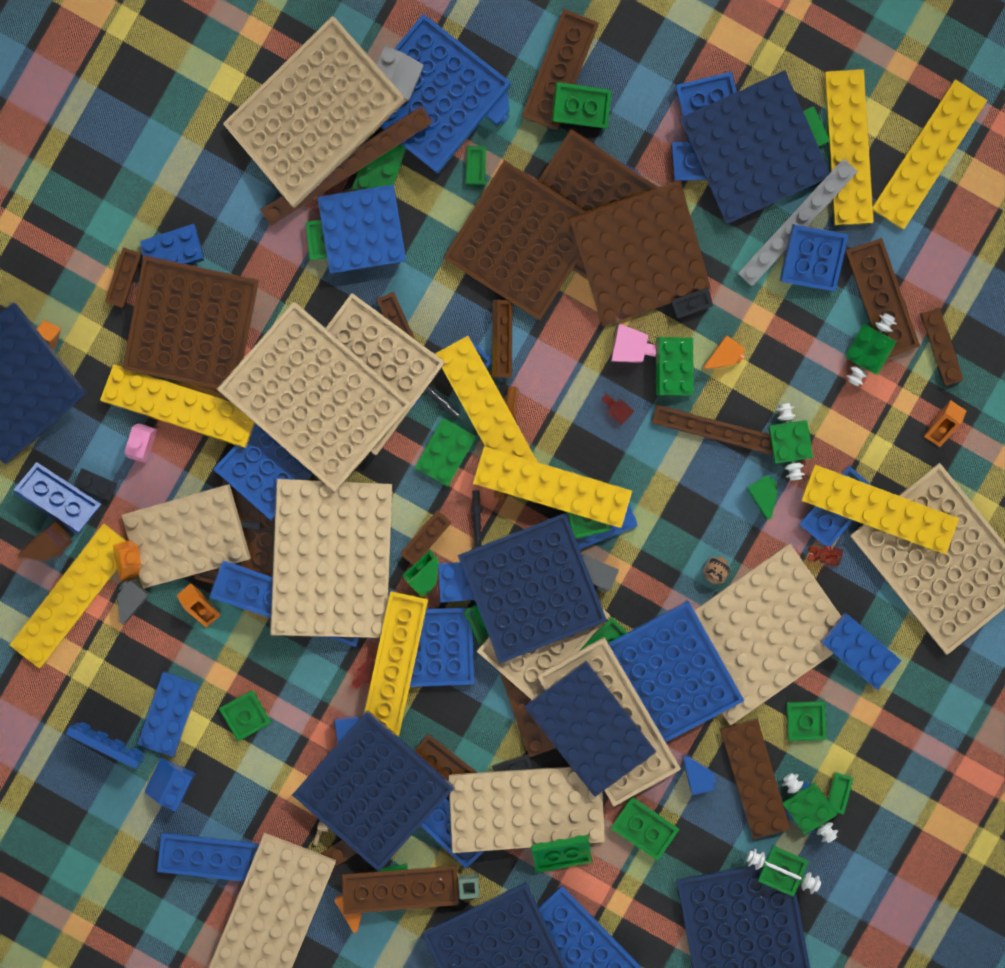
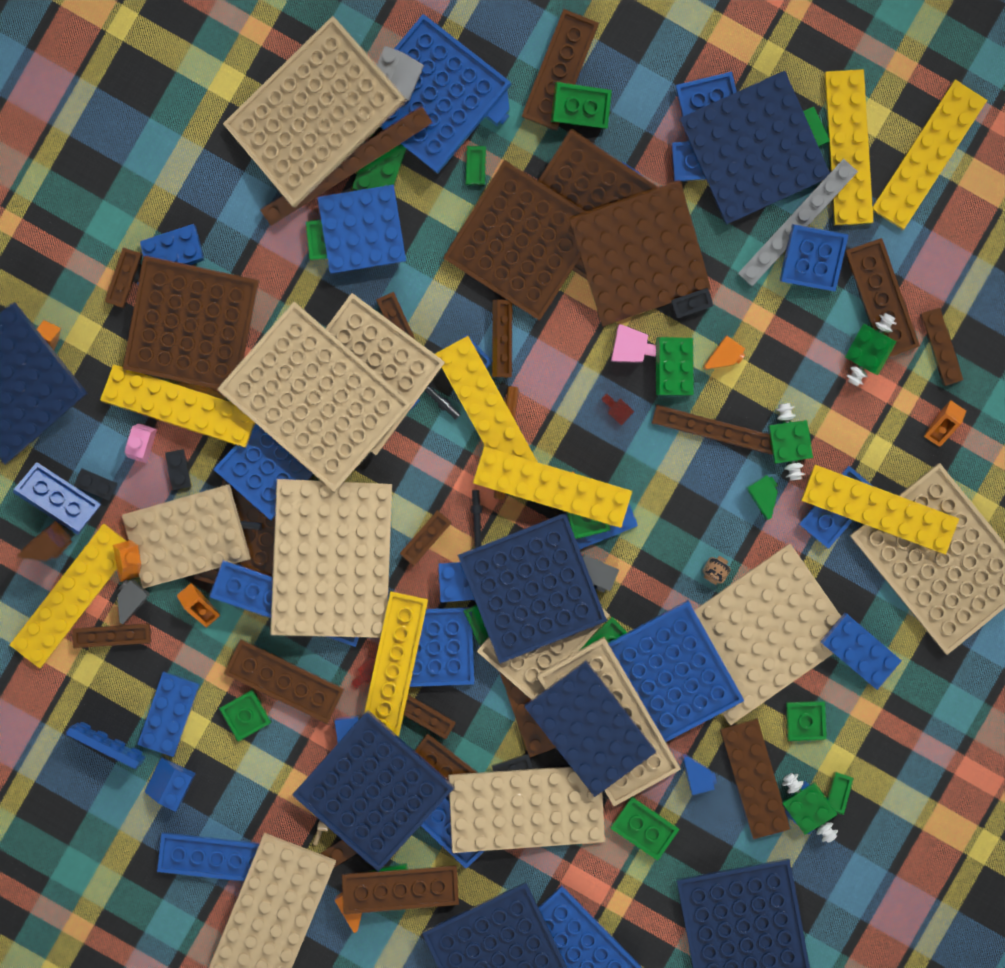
green slope [402,550,439,597] -> none
green plate [415,418,476,486] -> none
sand green brick [459,873,480,899] -> none
green plate [531,835,593,873] -> none
green plate [746,845,821,897] -> none
clear red plate [807,546,843,567] -> none
none -> reddish brown plate [72,623,151,648]
none -> black plate [165,449,192,490]
none -> reddish brown plate [224,639,344,724]
none -> reddish brown plate [404,694,456,739]

